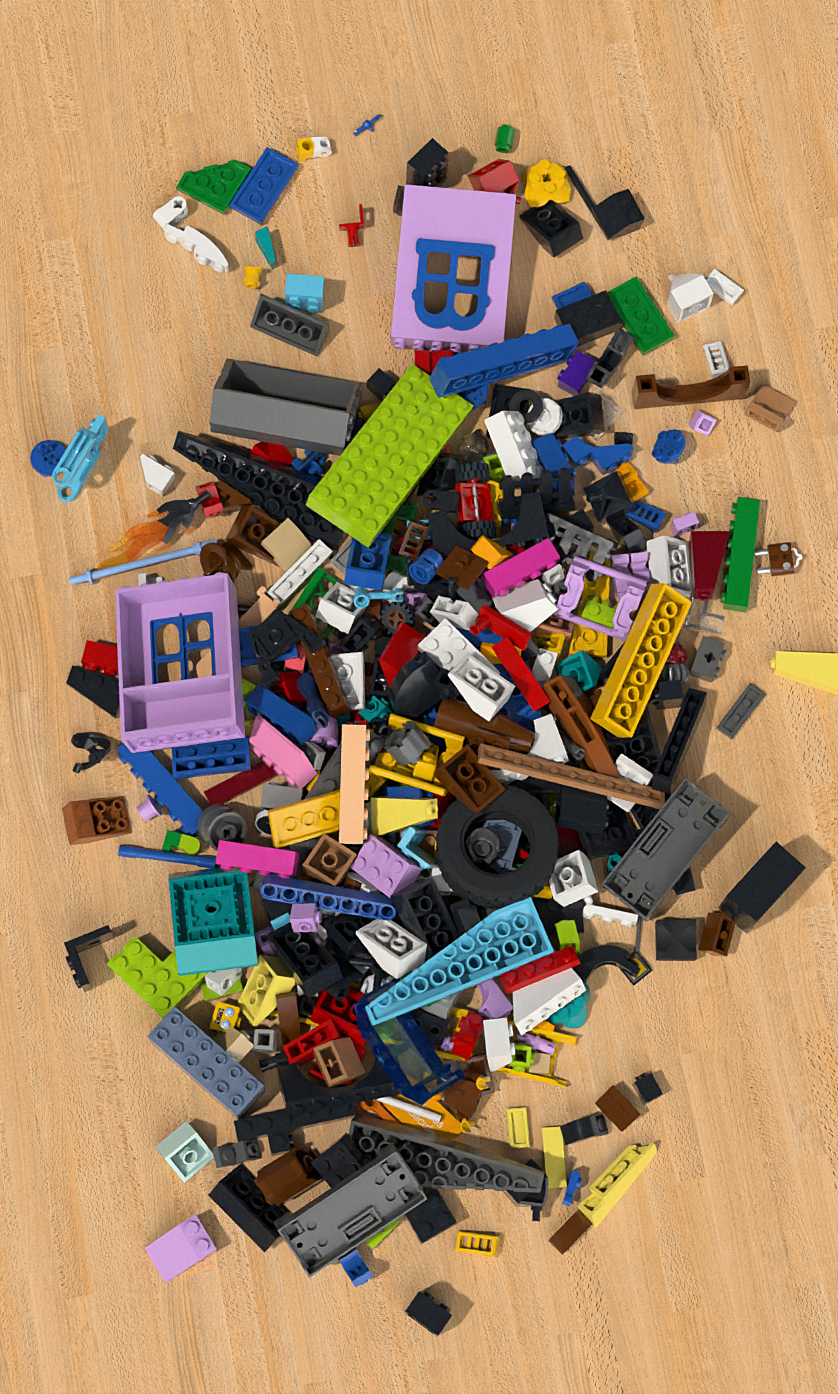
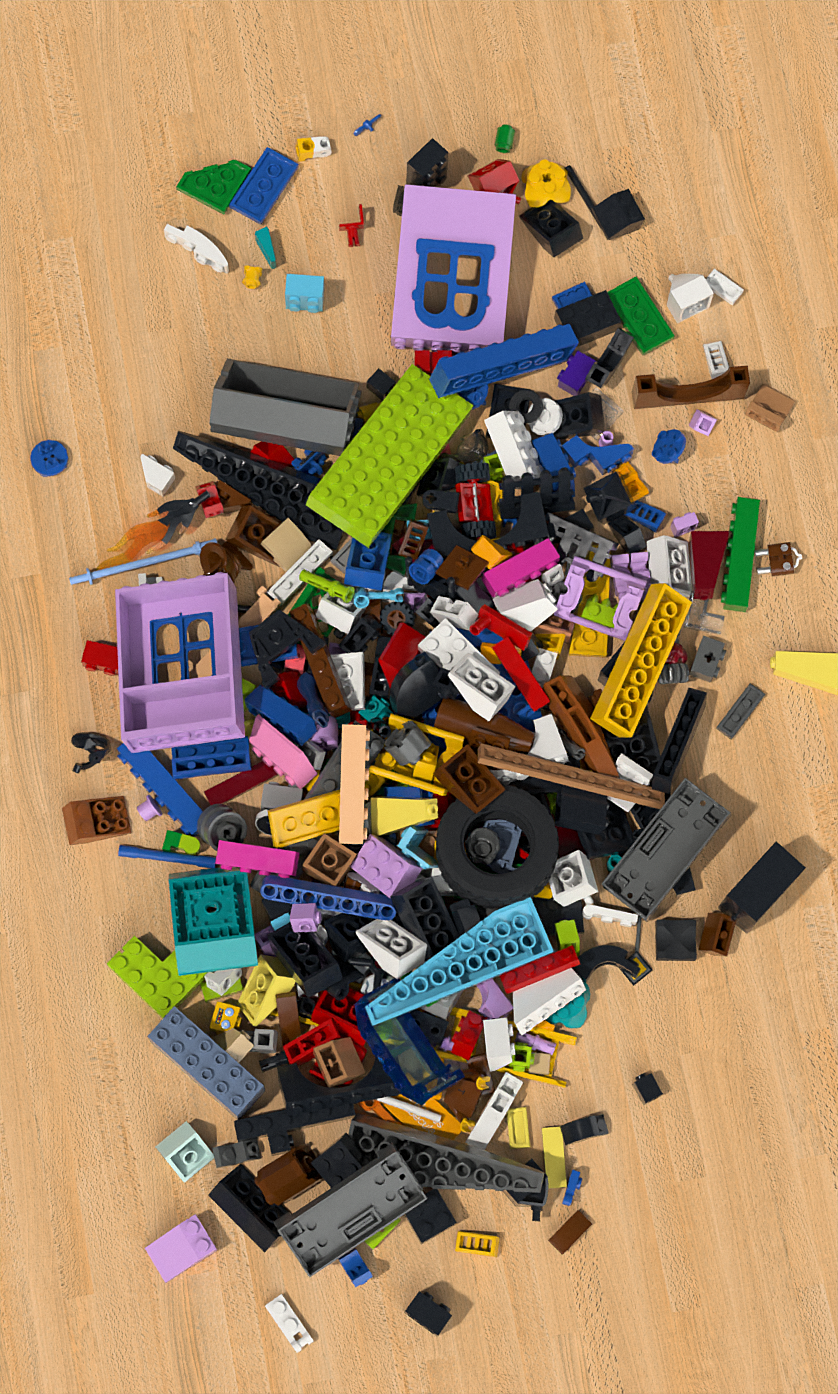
medium azure plate [52,415,109,503] -> none
black bracket [64,925,114,992] -> none
black wing [66,665,120,719] -> none
white piece [153,196,188,230] -> none
dark grey slope [250,294,329,357] -> none
teal slope [554,650,601,692] -> none
light yellow wedge [577,1142,657,1227] -> none
reddish brown panel [595,1085,641,1132] -> none
black plate [614,432,633,445] -> none
black brick [651,680,683,710] -> none
none -> white plate [265,1294,314,1353]
none -> lime pin [299,569,355,603]
none -> white slope [465,1072,523,1150]
none -> lavender pin [598,431,613,447]

